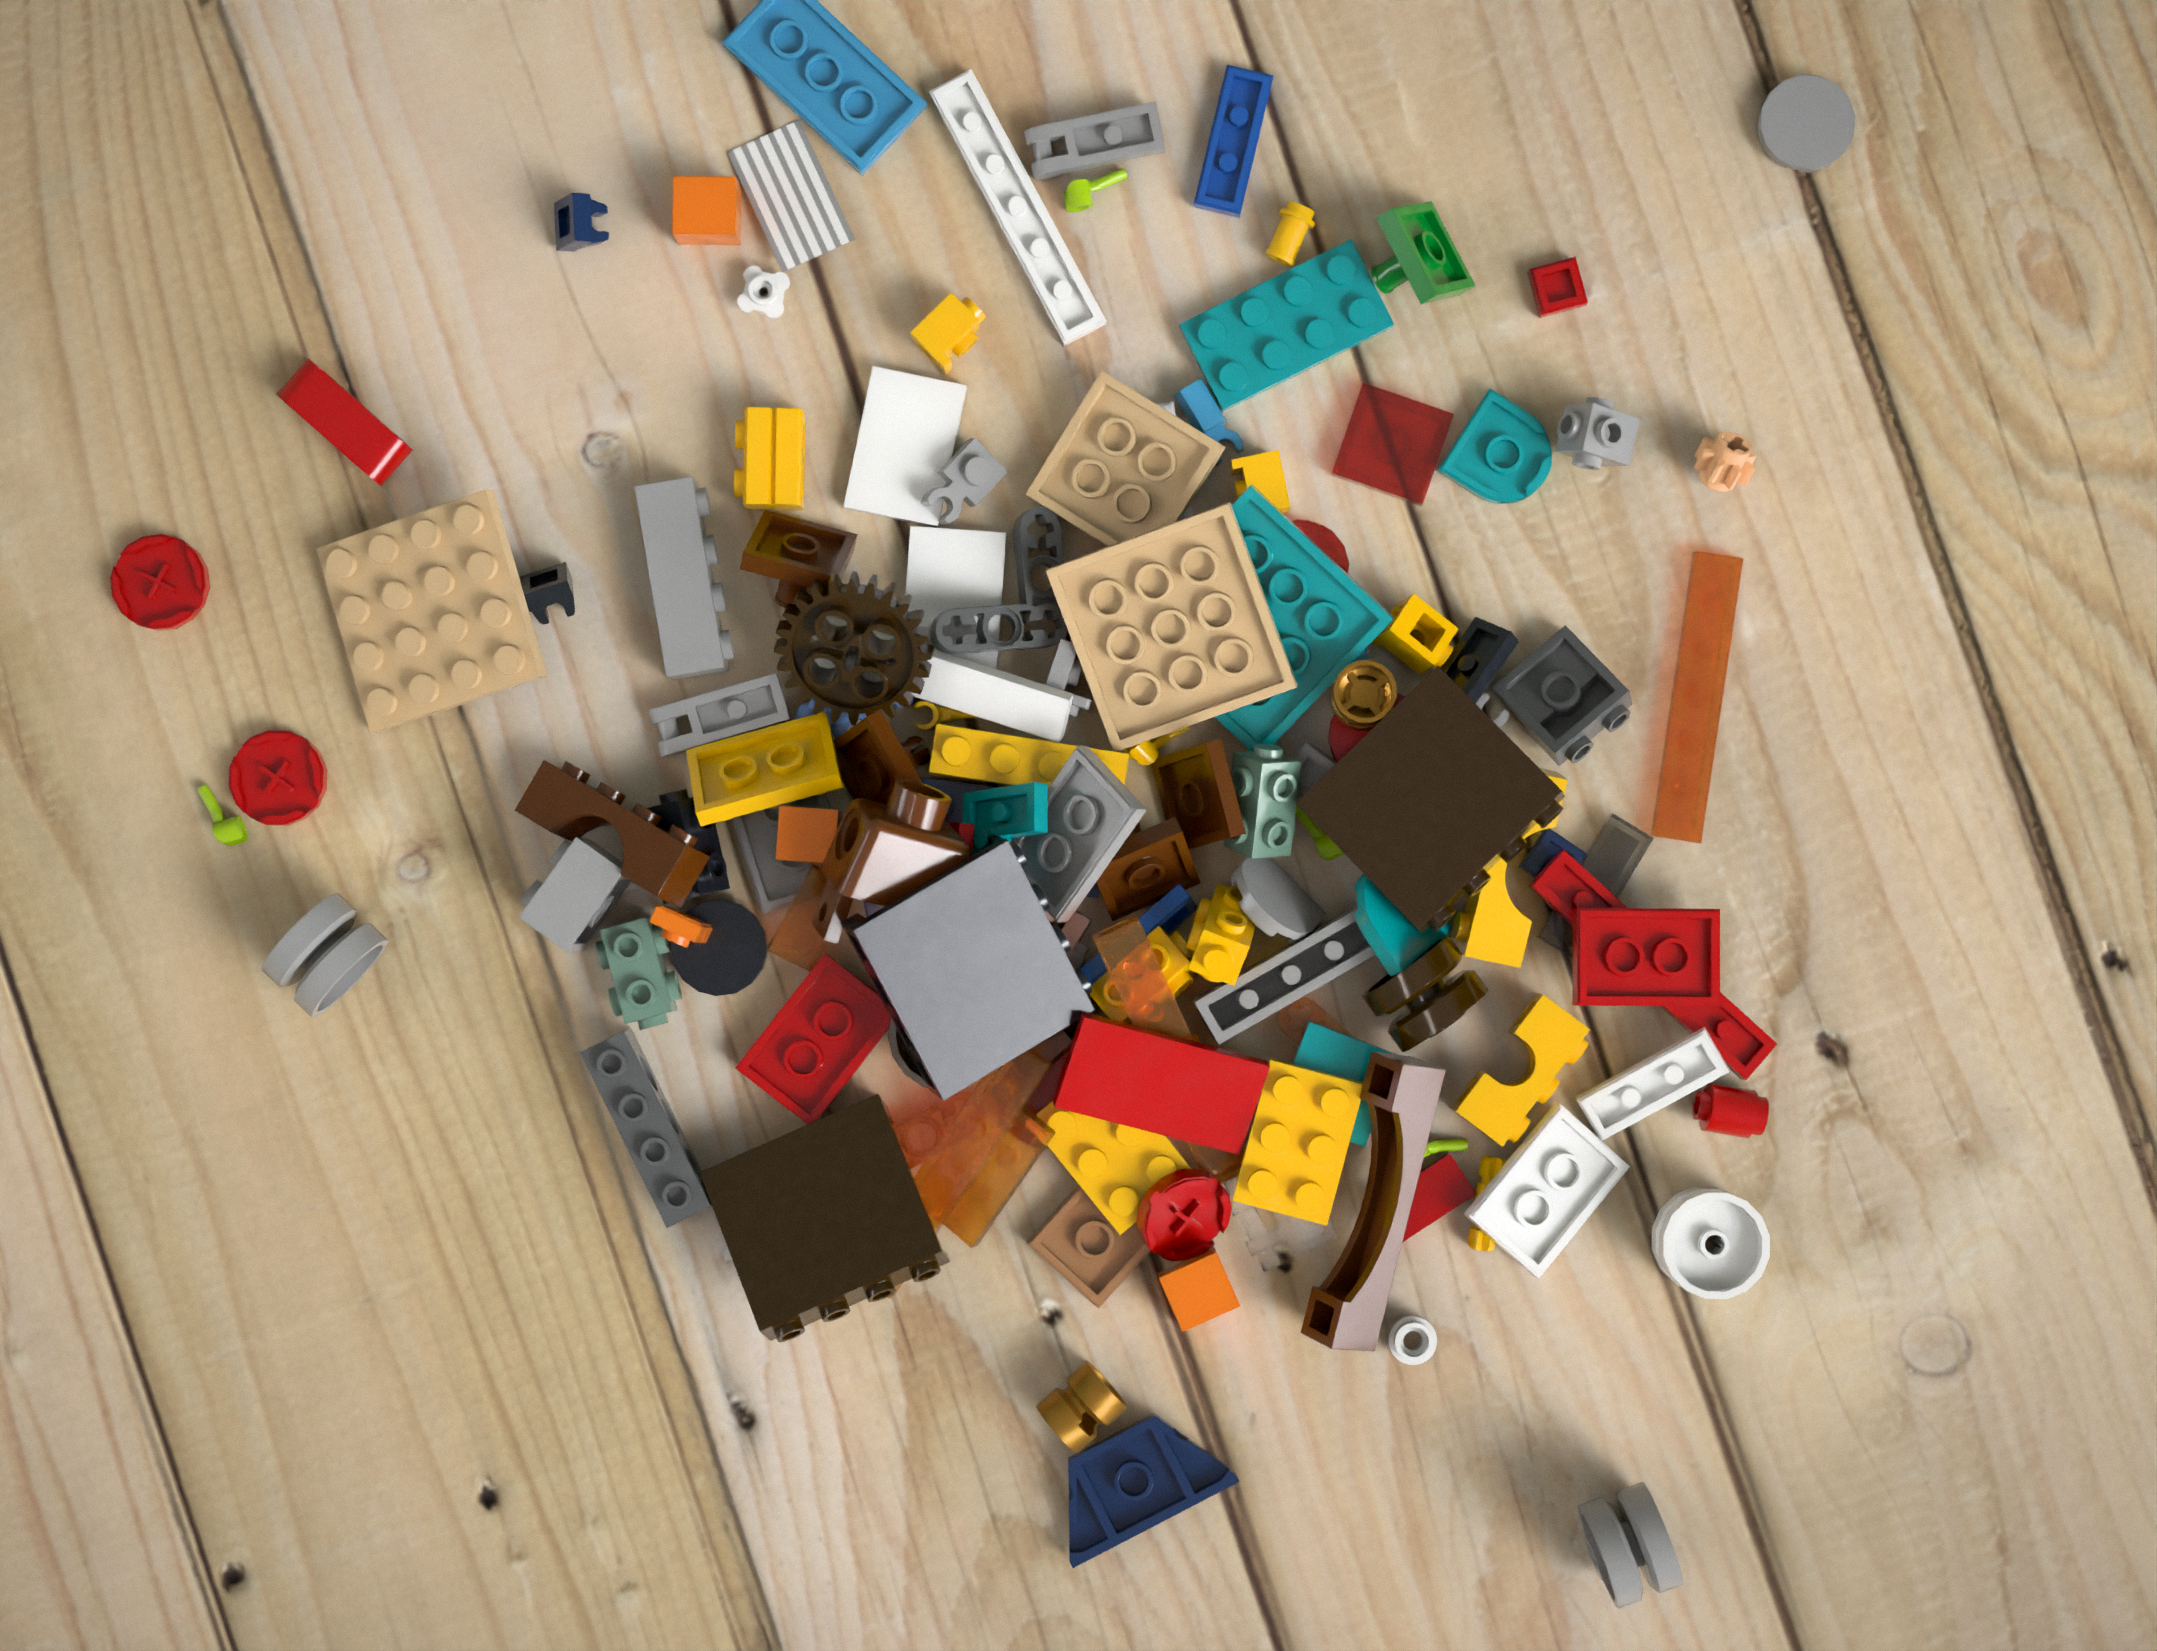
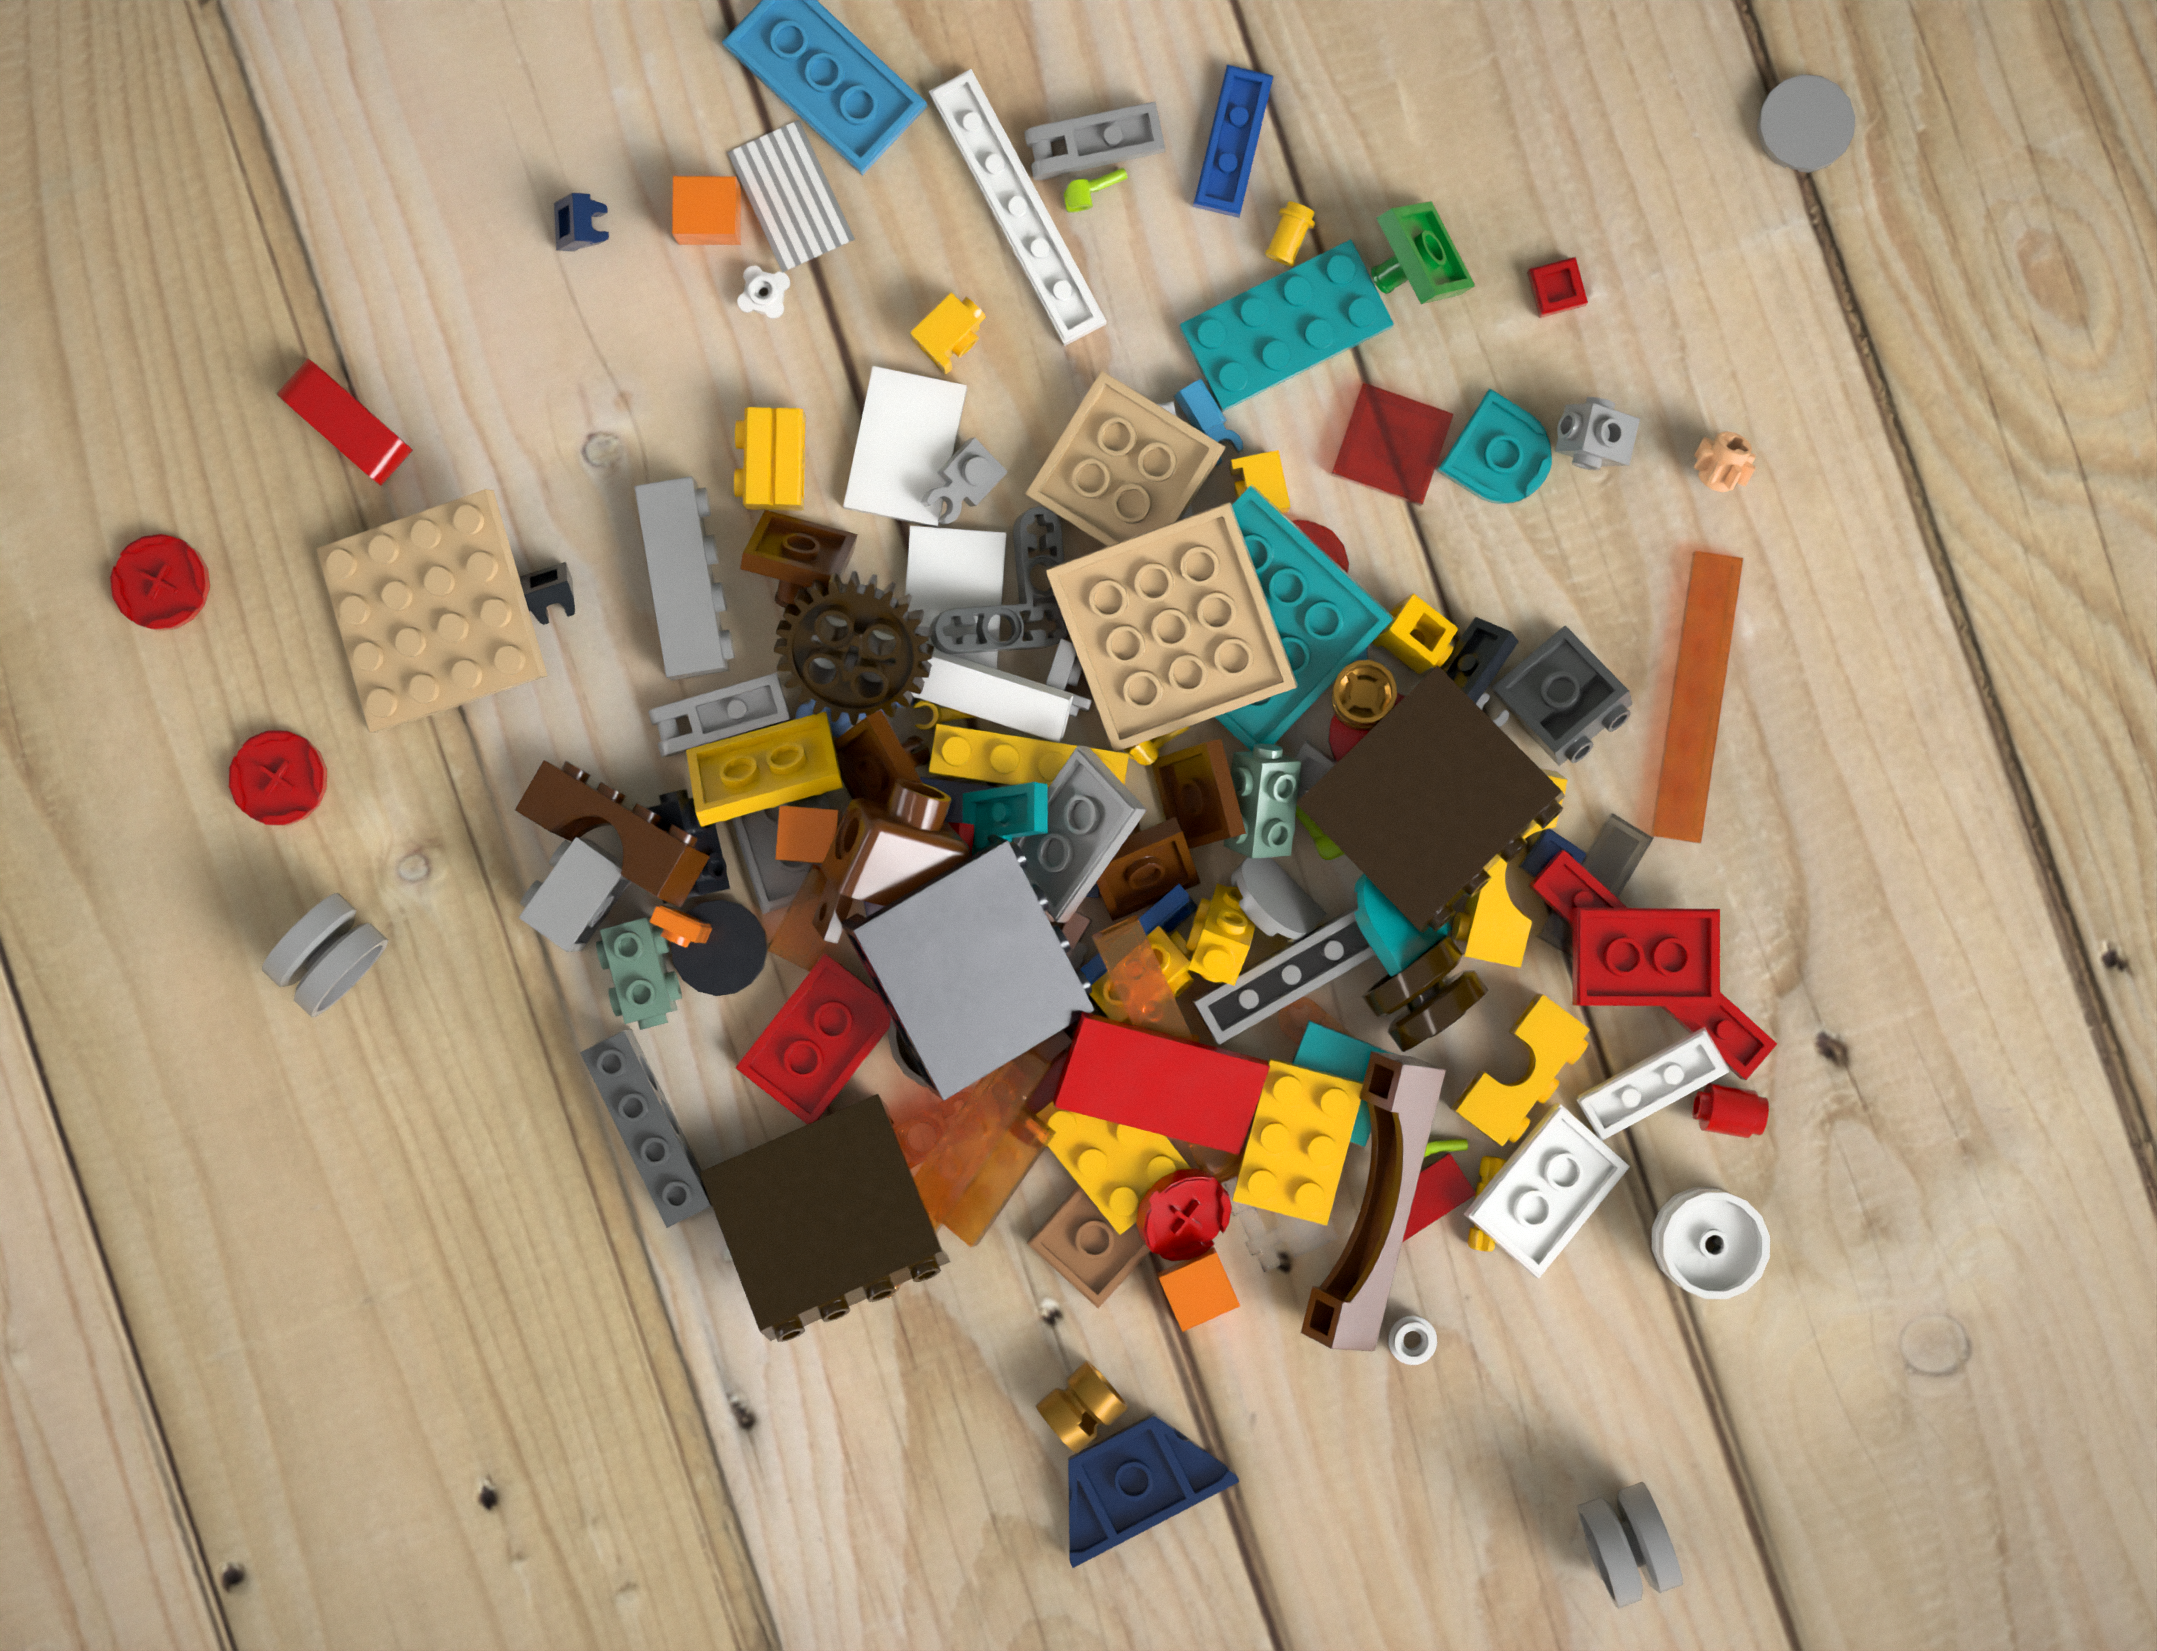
lime hand [197,784,248,846] -> none

